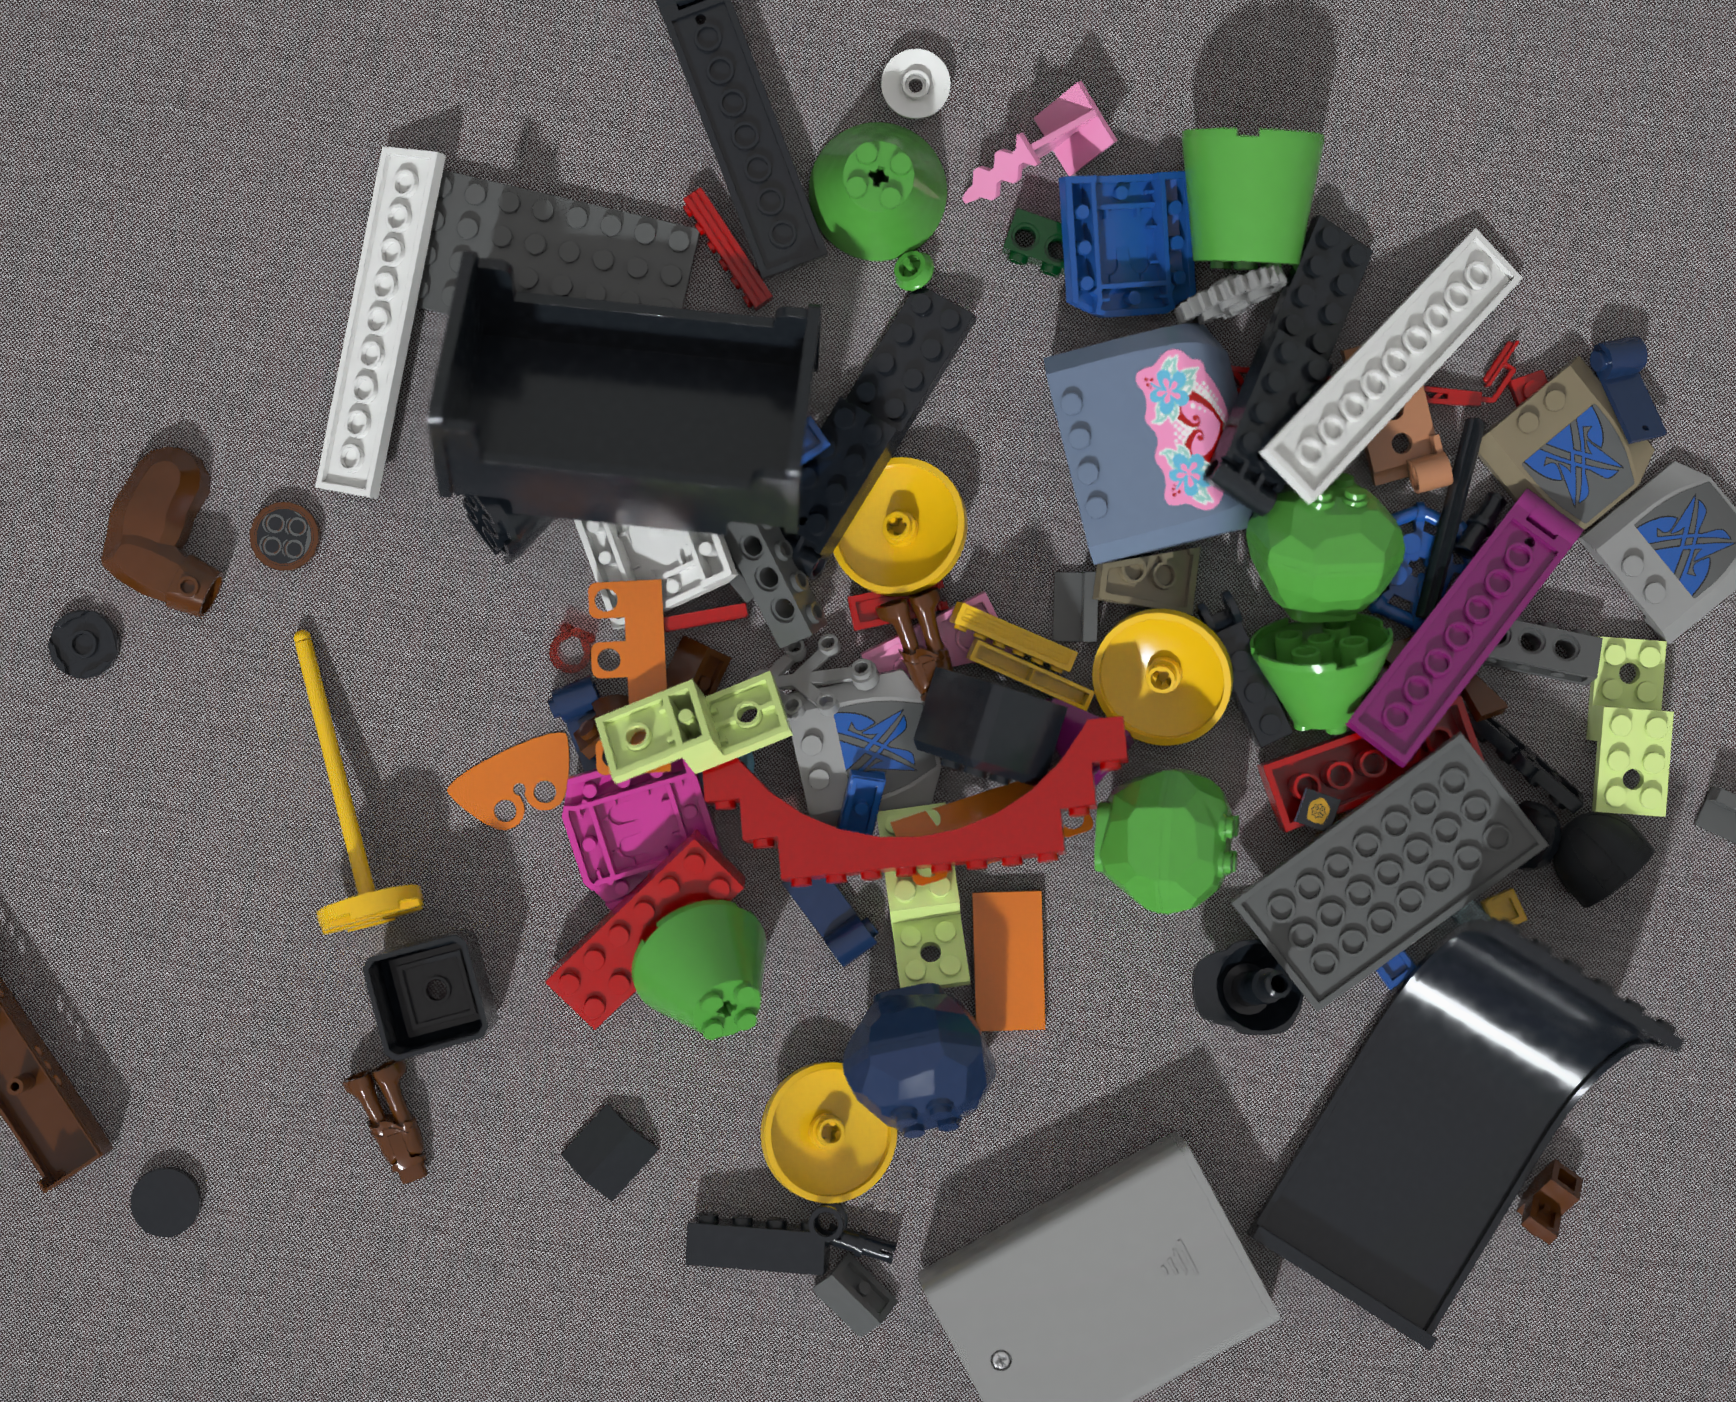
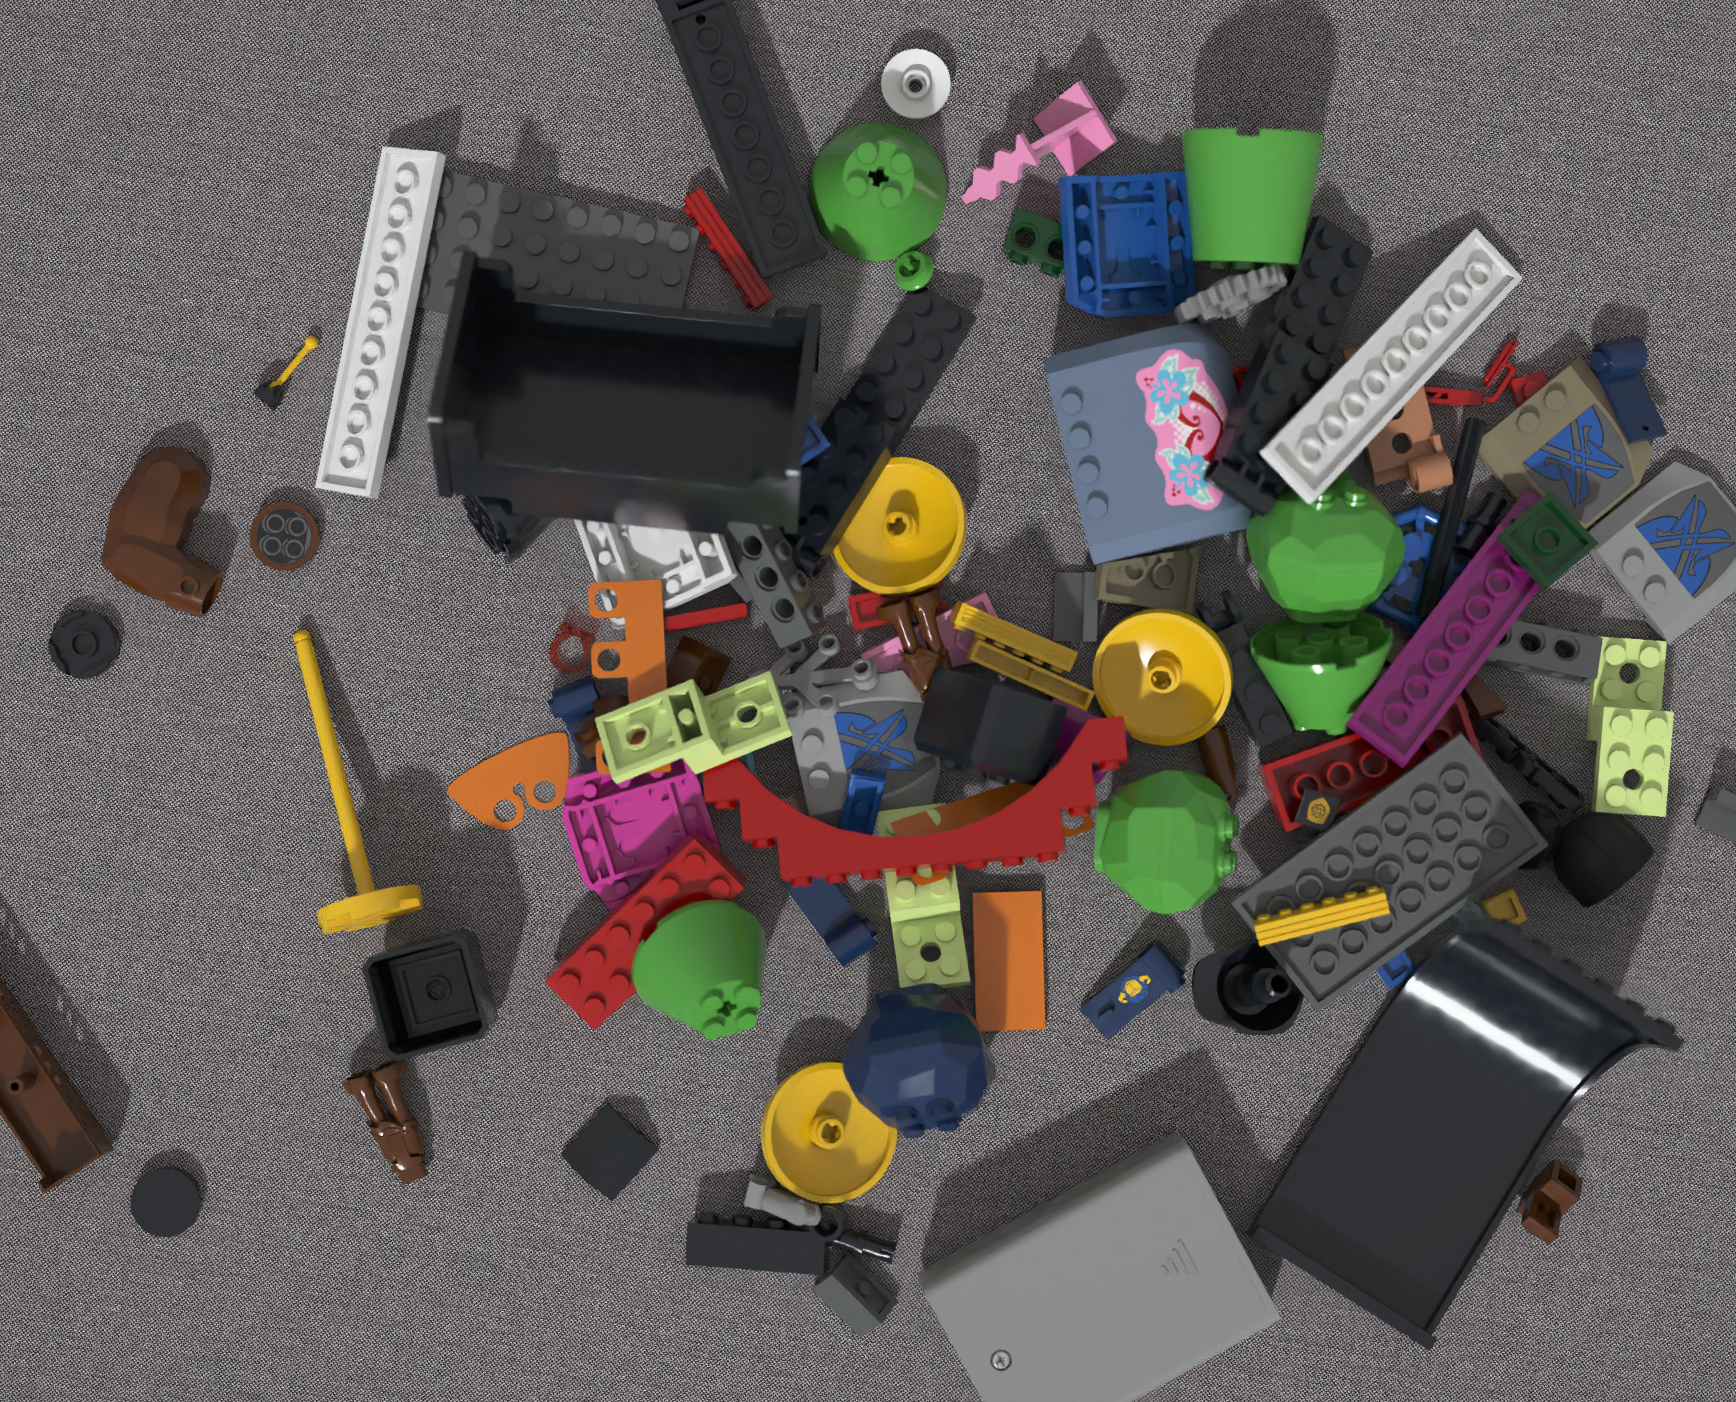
none -> hinge [253,336,319,411]
none -> light grey piece [743,1173,821,1226]
none -> dark blue door [1080,939,1186,1040]
none -> reddish brown piece [1197,725,1237,805]
none -> yellow piece [1253,886,1390,946]
none -> dark green plate [1496,491,1599,590]

